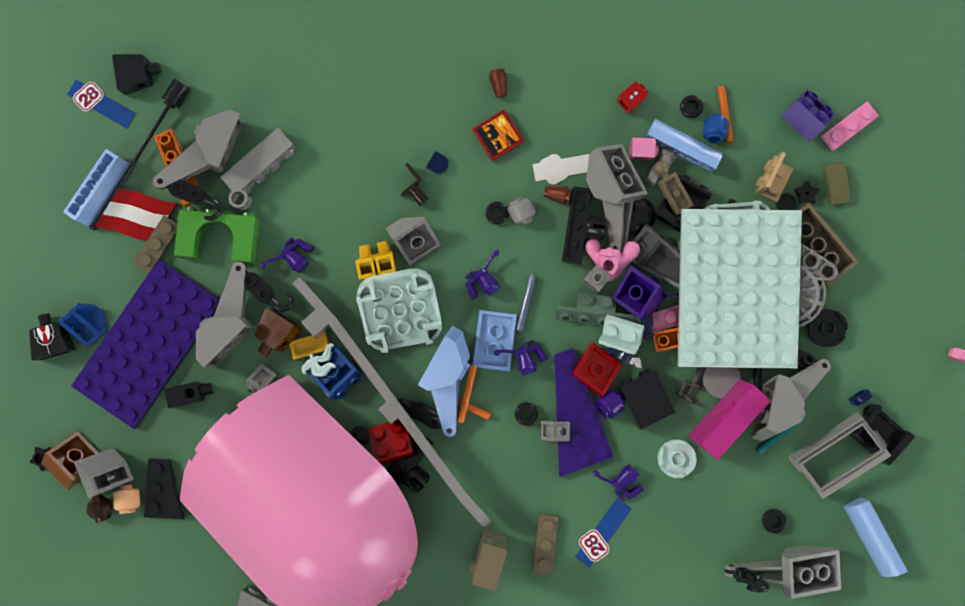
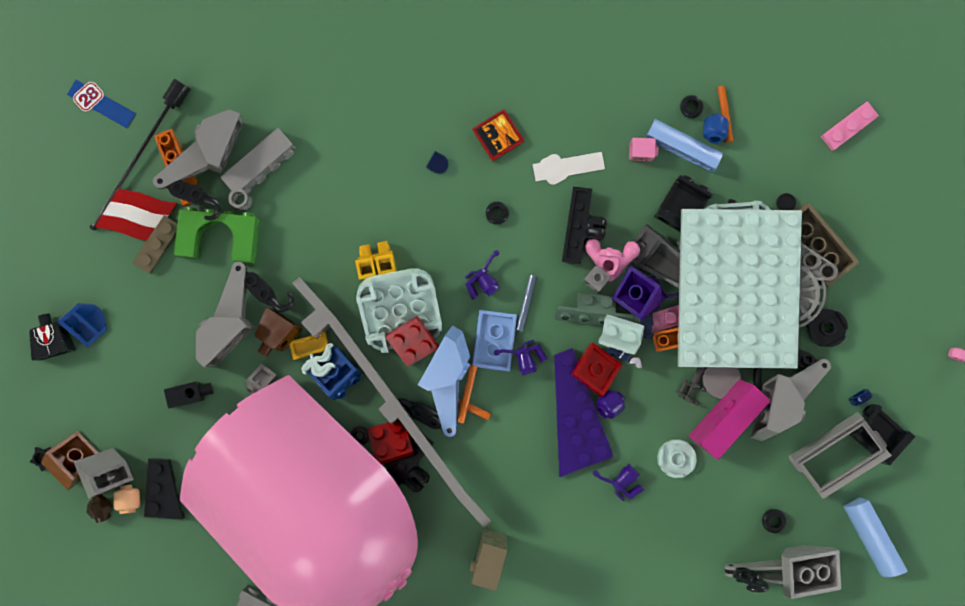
light blue brick [63,149,130,227] -> none
dark purple plate [71,259,220,429] -> none
black torso [112,54,161,95] -> none
dark purple piece [261,237,314,274] -> none
light grey slope [385,217,441,266] -> none
dark brown bracket [400,162,429,206] -> none
copper cone [489,69,507,98] -> none
light grey head [507,196,535,225] -> none
black piece [515,402,538,426] -> none
dark tan plate [532,513,558,576] -> none
light grey bracket [541,420,570,442] -> none
copper cone [544,186,573,205] -> none
blue sticker [575,498,631,568] -> none
light grey slope [586,144,648,253] -> none
red brick [616,81,649,114] -> none
black panel [618,368,676,430] -> none
black dish [629,198,655,234] -> none
light grey connector [645,149,677,187] -> none
dark tan plate [654,161,693,215] -> none
tan bracket [755,152,794,203] -> none
teal bar [756,417,806,455] -> none
dark purple slope [782,89,834,142] -> none
black plate [794,181,820,204] -> none
olive slope [824,162,850,205] -> none
none -> red plate [385,316,440,367]

